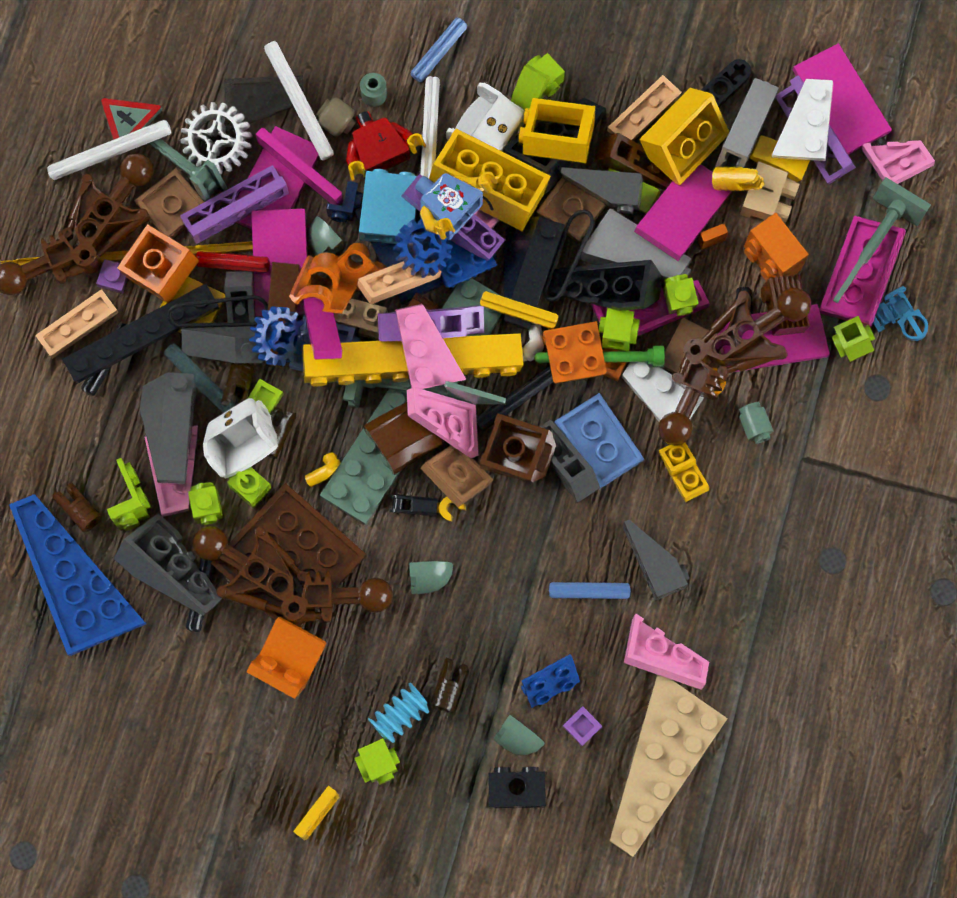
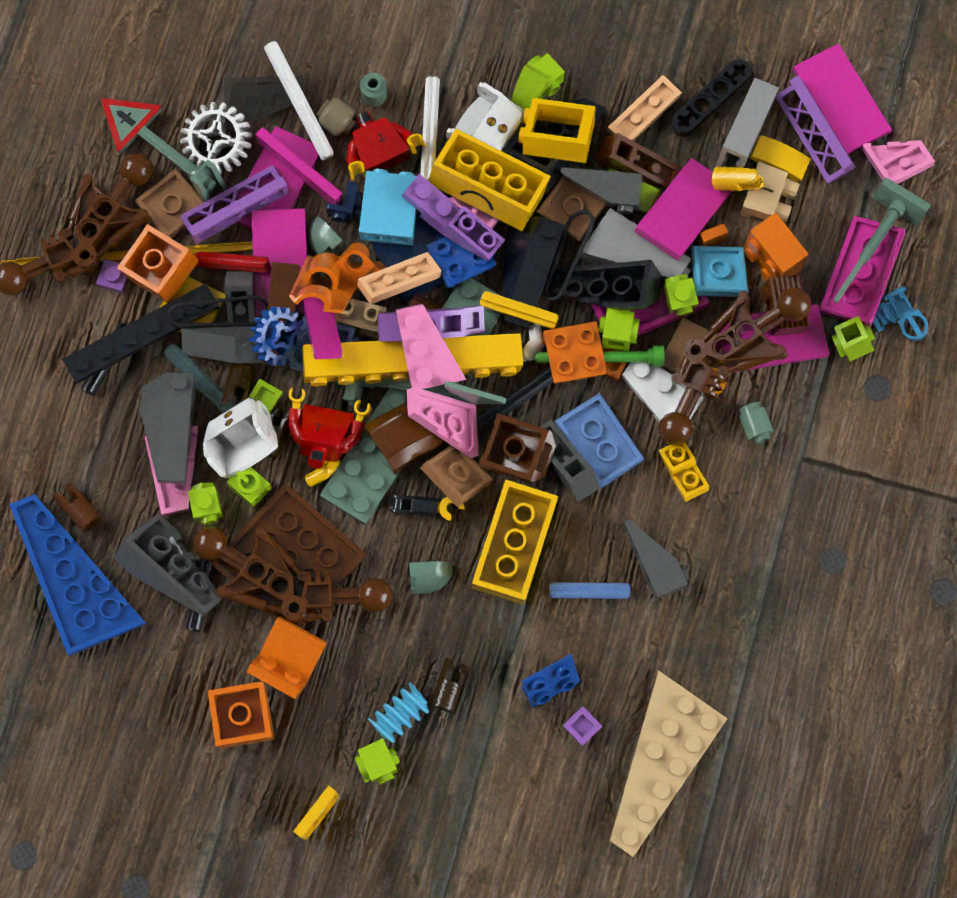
light nougat plate [35,289,118,359] -> none
white axle [47,120,171,180] -> none
lime bracket [107,458,151,531] -> none
blue gear [393,218,453,278] -> none
medium blue axle [411,17,467,82] -> none
torso [415,171,498,240] -> none
black brick [488,767,546,809] -> none
sand green brick [493,715,545,755] -> none
bright pink wing [624,614,709,690] -> none
yellow slope [639,88,729,185] -> none
white wing [772,79,833,161] -> none
none -> orange brick [208,681,274,749]
none -> red torso [288,387,372,469]
none -> yellow brick [472,480,558,605]
none -> medium azure tile [690,246,749,297]

